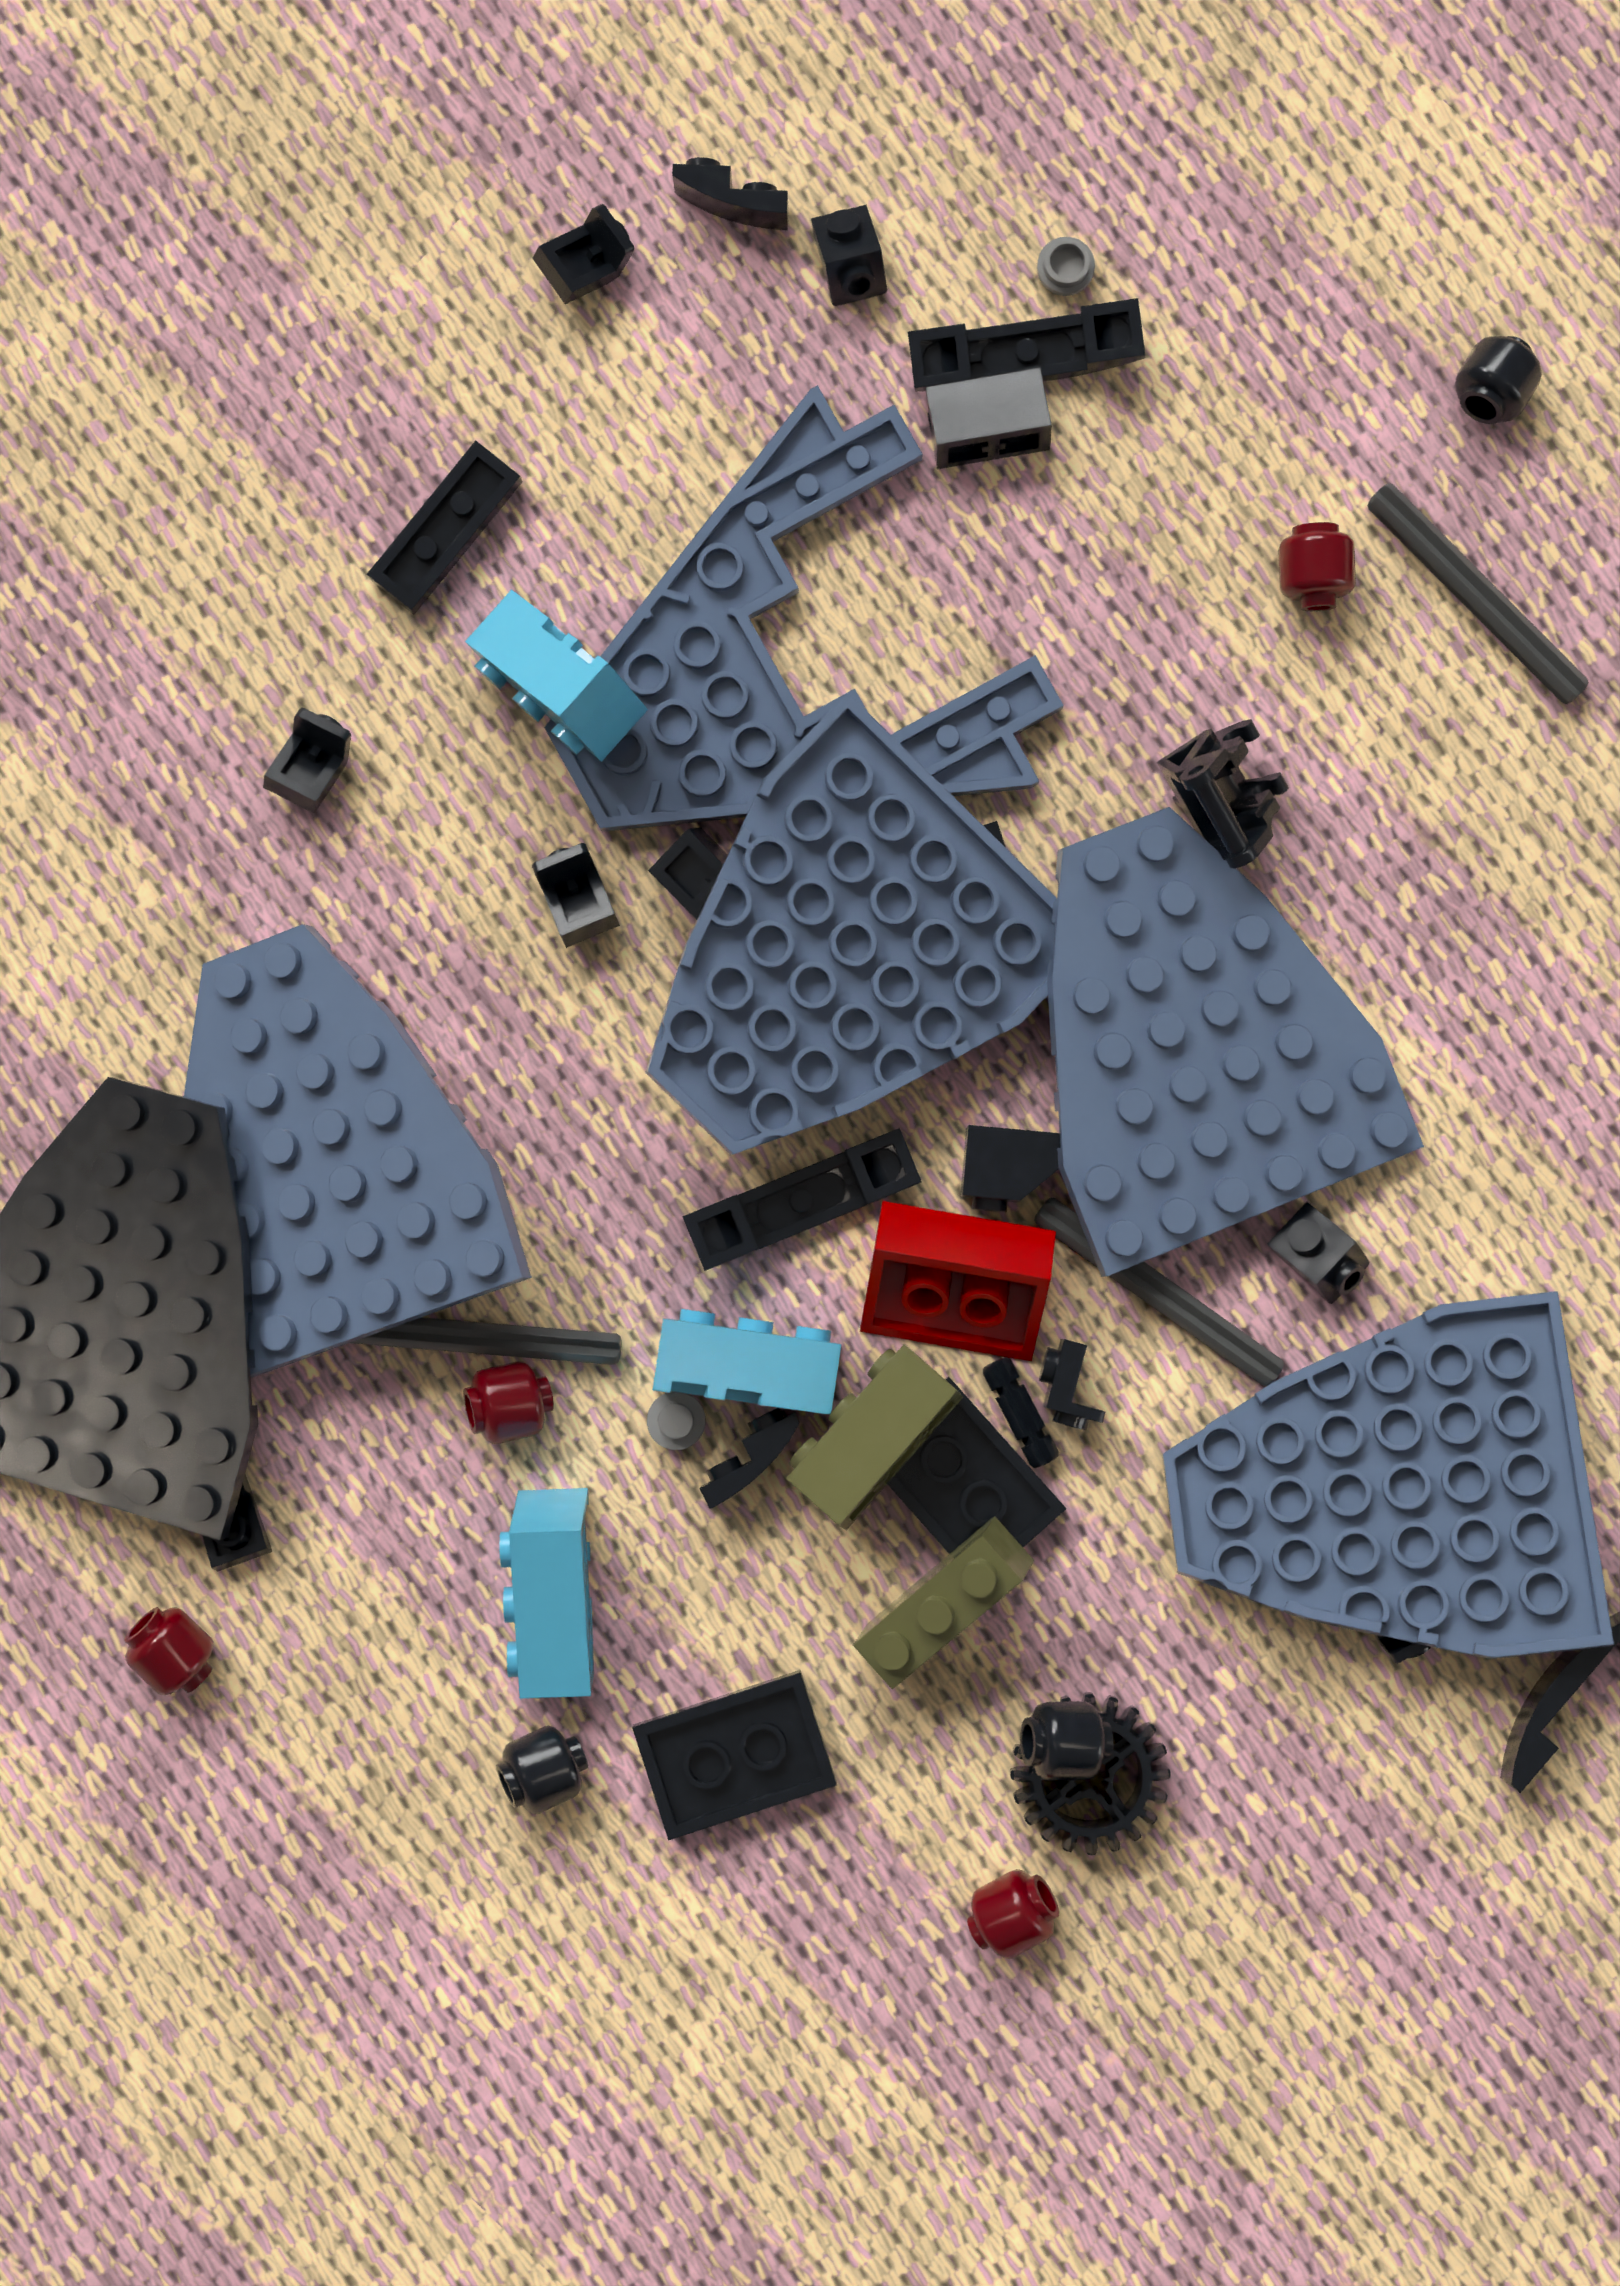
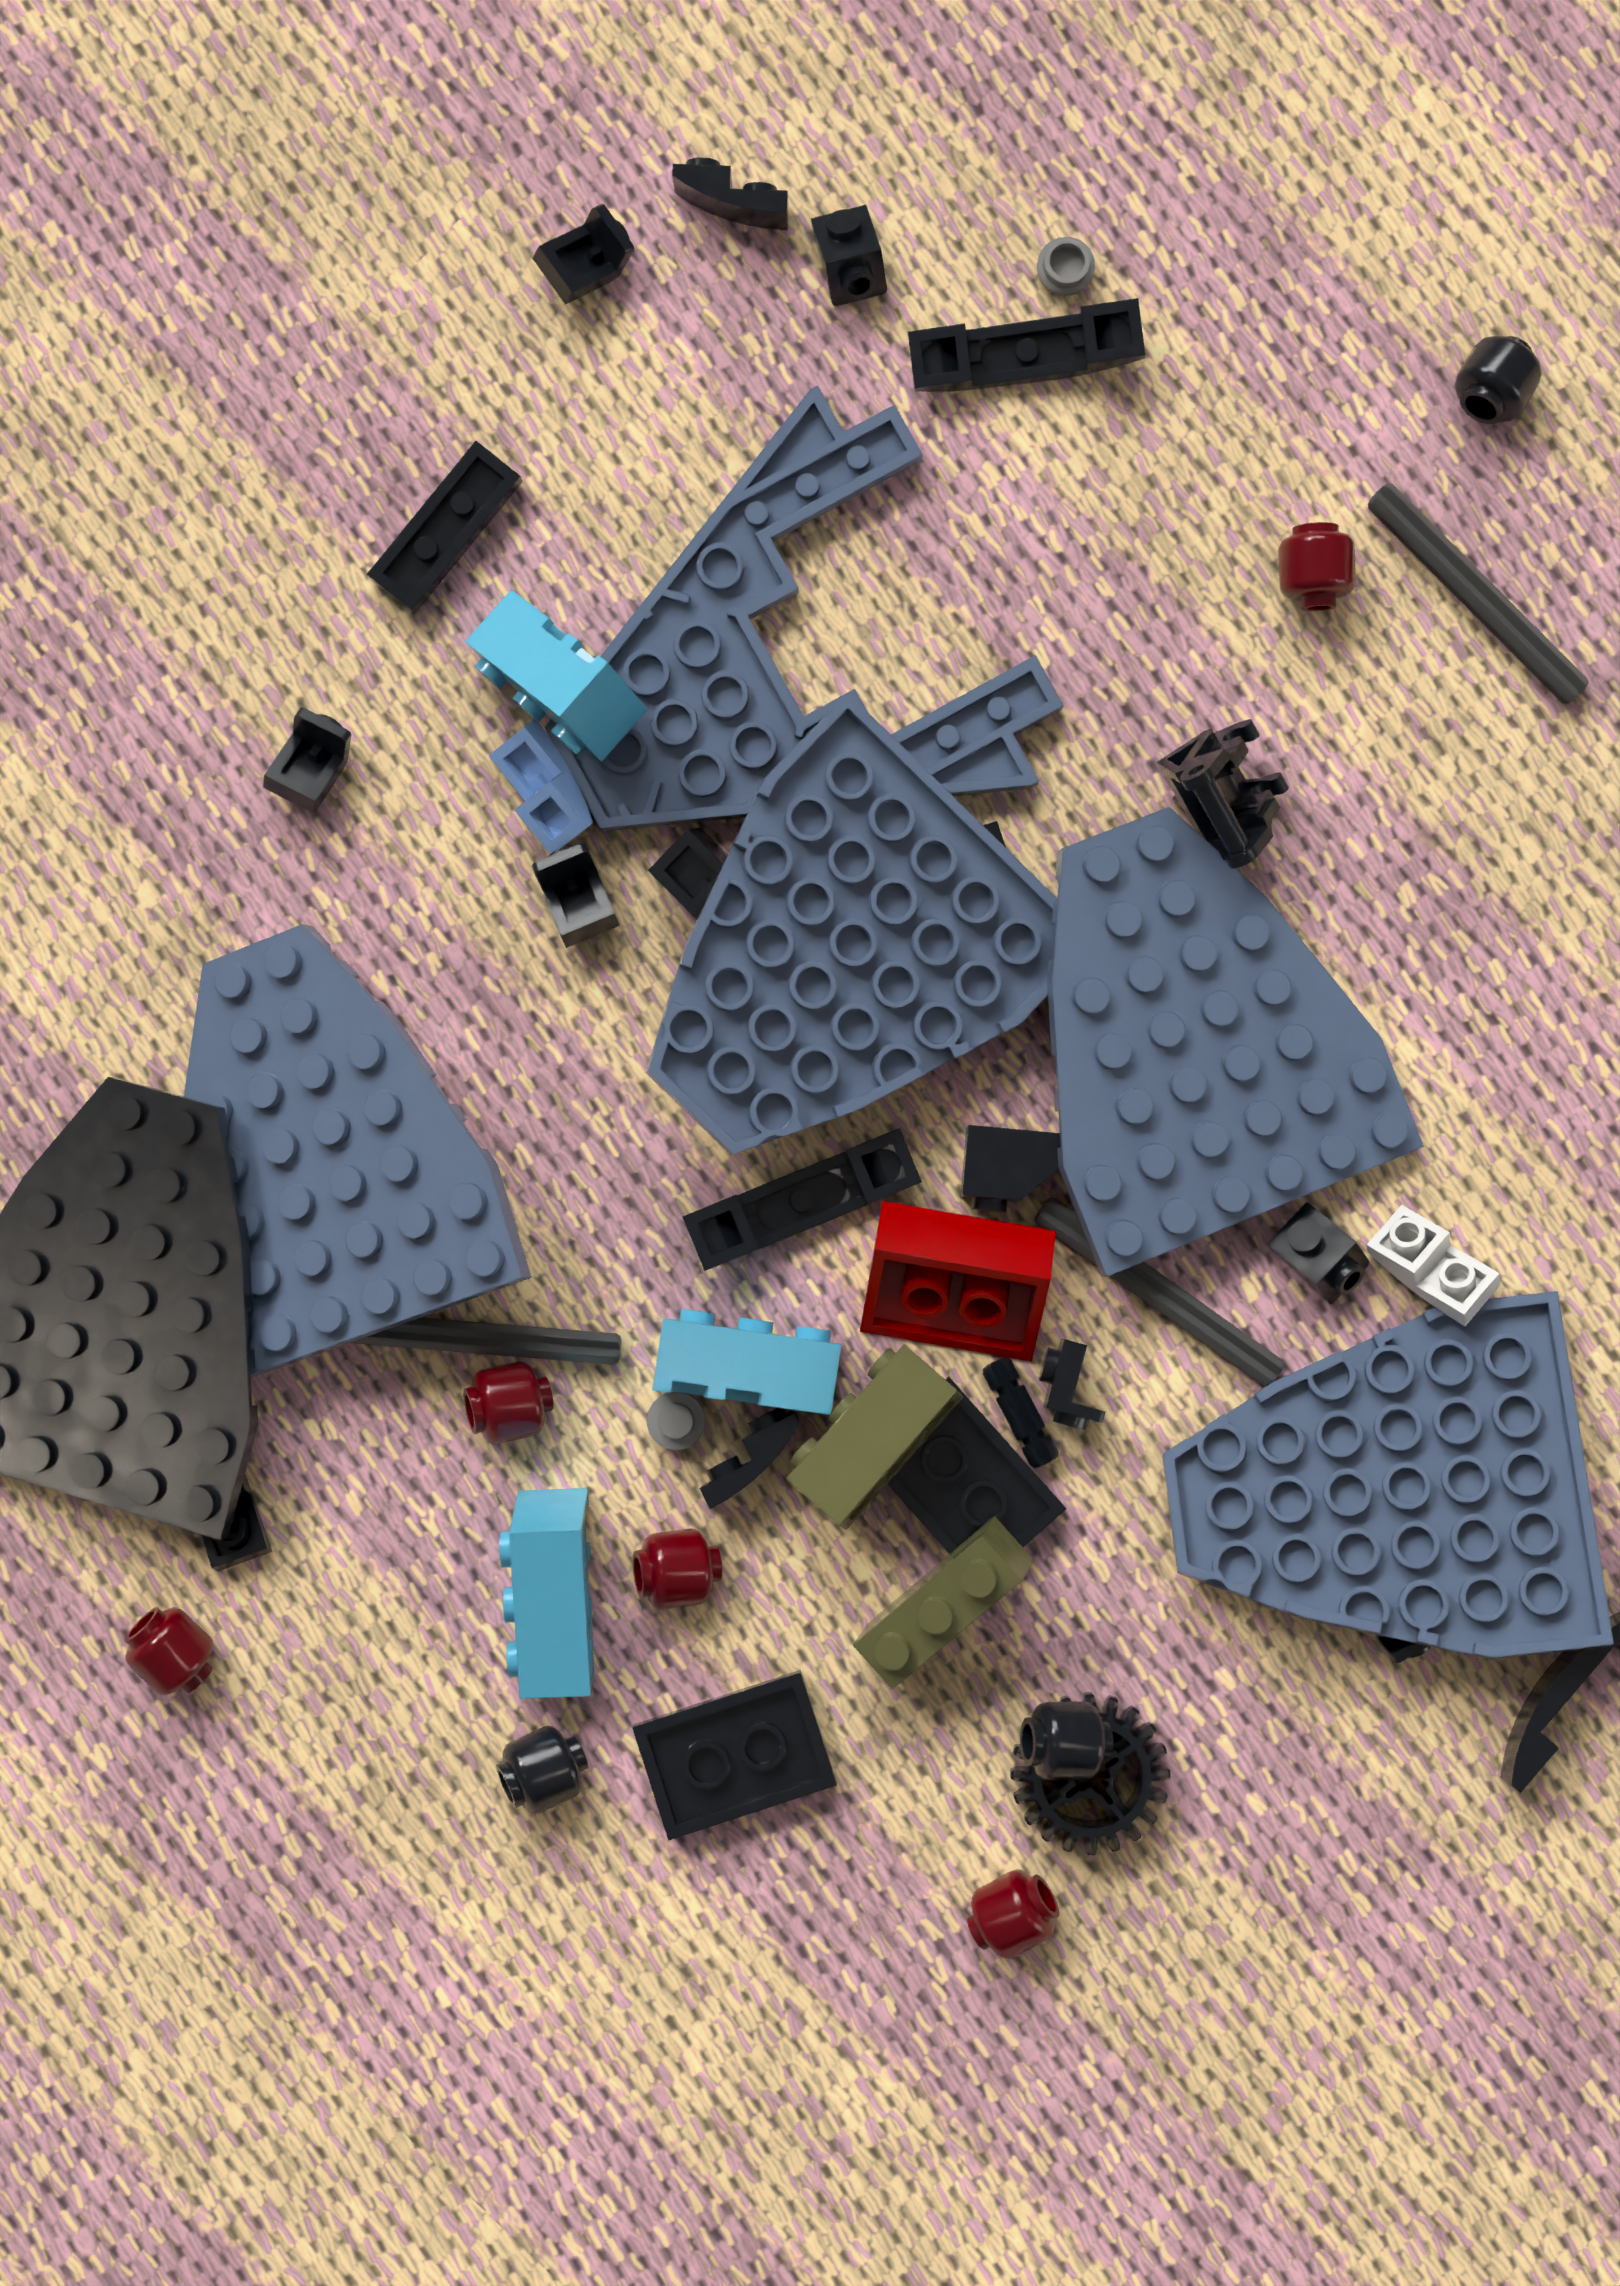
hinge [926,368,1052,469] -> none
none -> light blue slope [489,719,593,854]
none -> dark red head [633,1528,722,1610]
none -> white slope [1366,1205,1500,1326]

